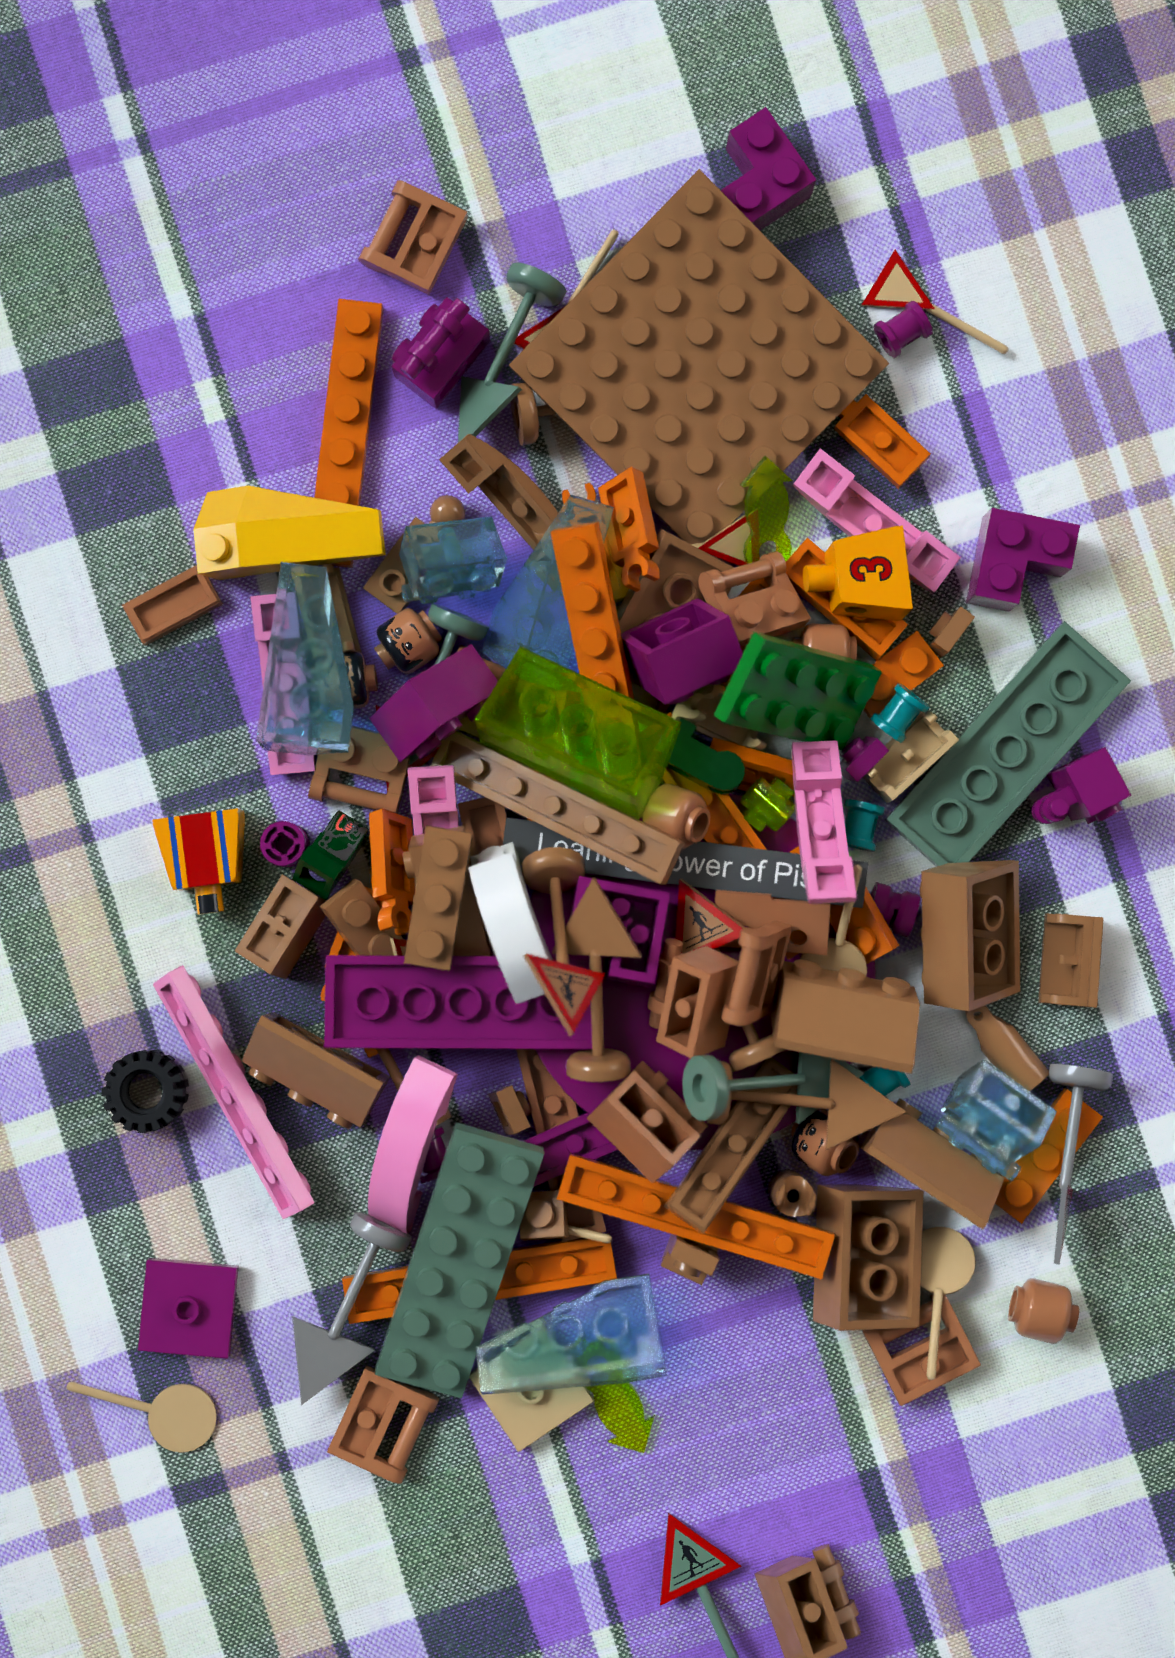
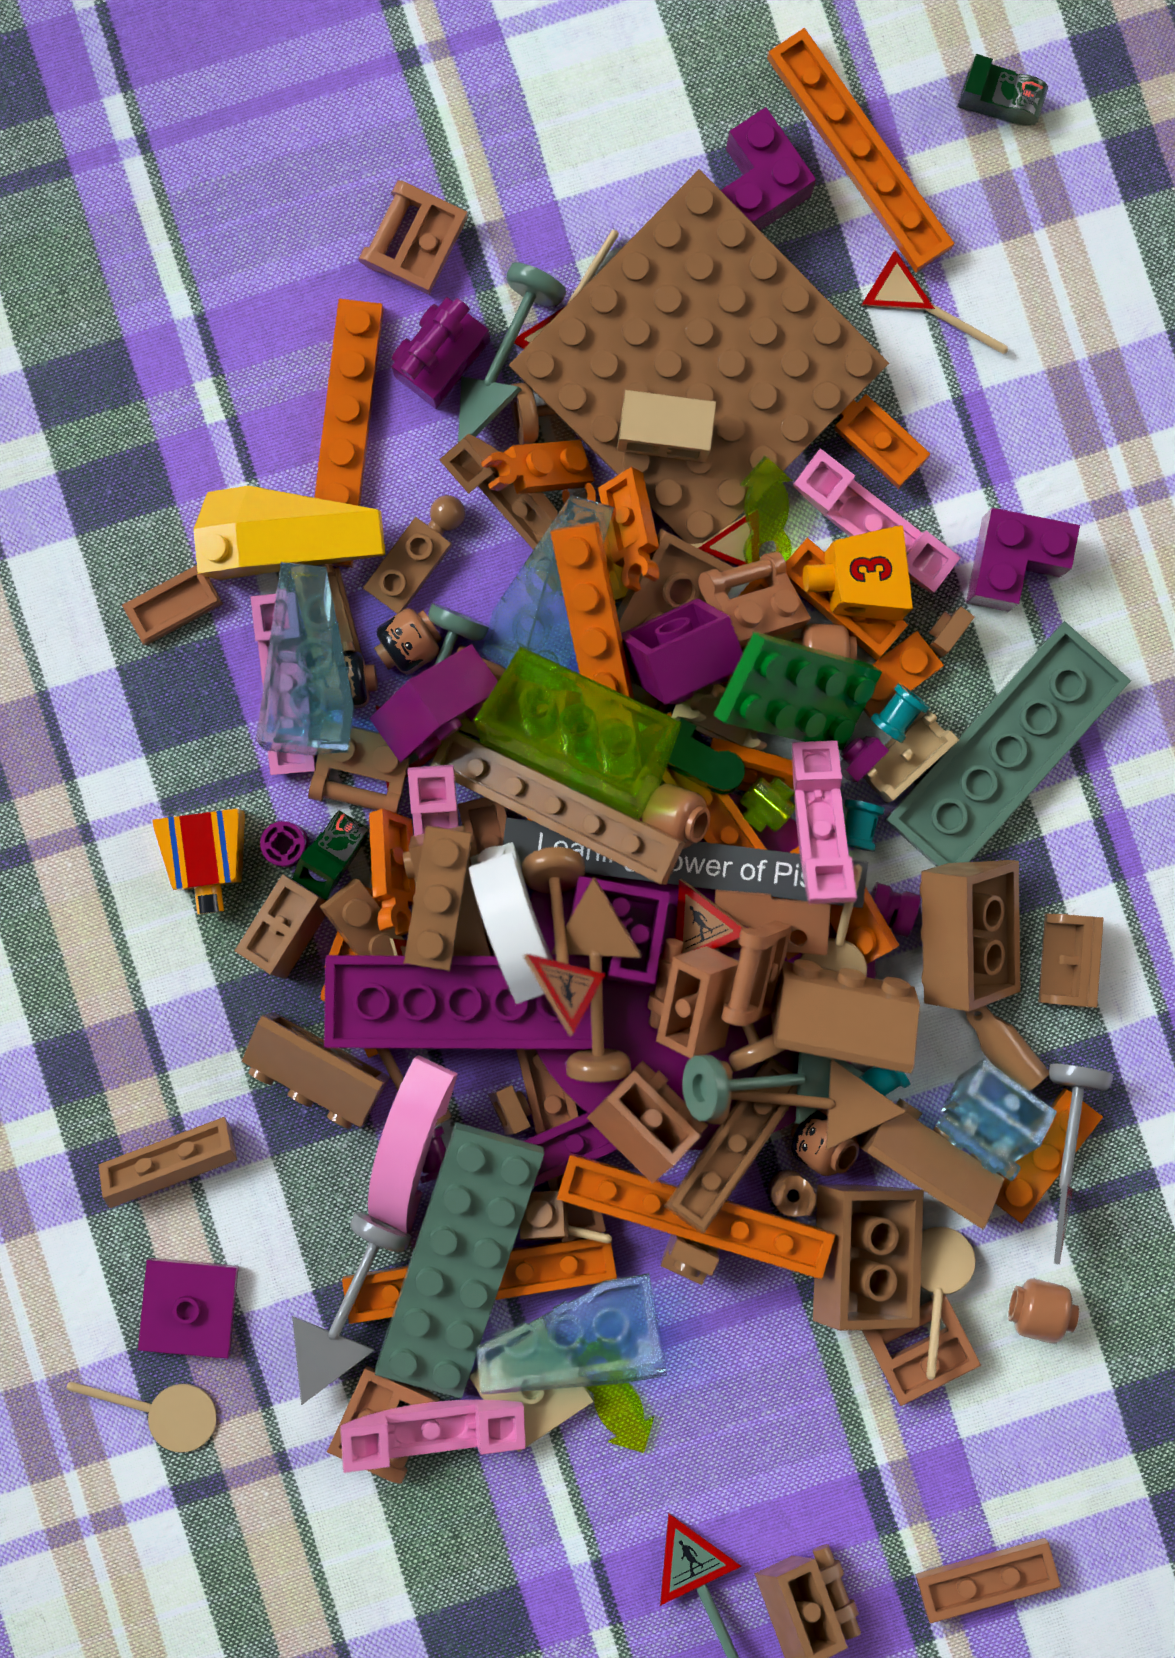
black tyre [102,1050,189,1133] -> none
bright pink plate [153,965,315,1219] -> none
clear light blue brick [399,516,507,604] -> none
magenta bush [873,301,933,359] -> none
magenta brick [1032,747,1132,824] -> none
none -> medium nougat plate [98,1117,237,1208]
none -> bright pink slope [340,1399,525,1473]
none -> orange plate [481,440,595,494]
none -> tan hinge [617,390,716,462]
none -> orange plate [767,27,955,273]
none -> nougat plate [915,1538,1061,1623]
none -> dark green leg [957,54,1048,126]

